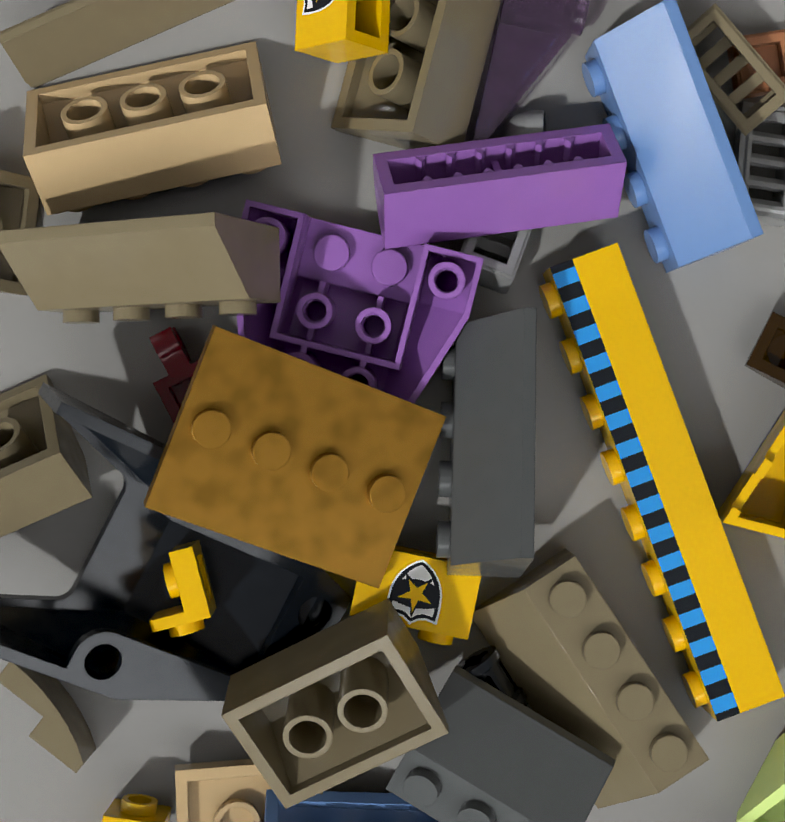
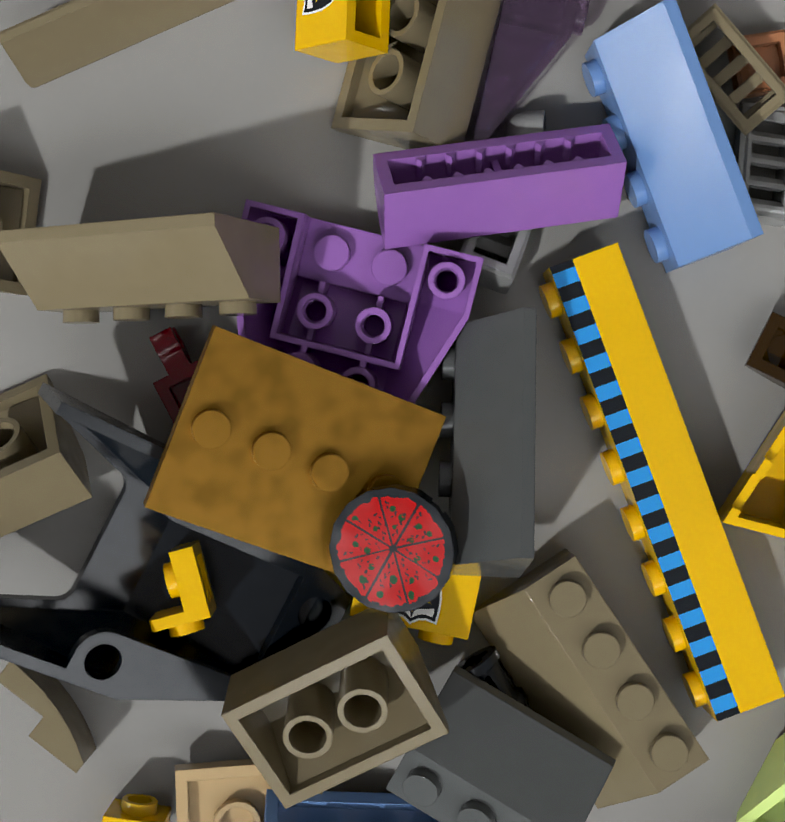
tan slope [23,41,282,216] -> none
none -> tile [329,484,458,613]

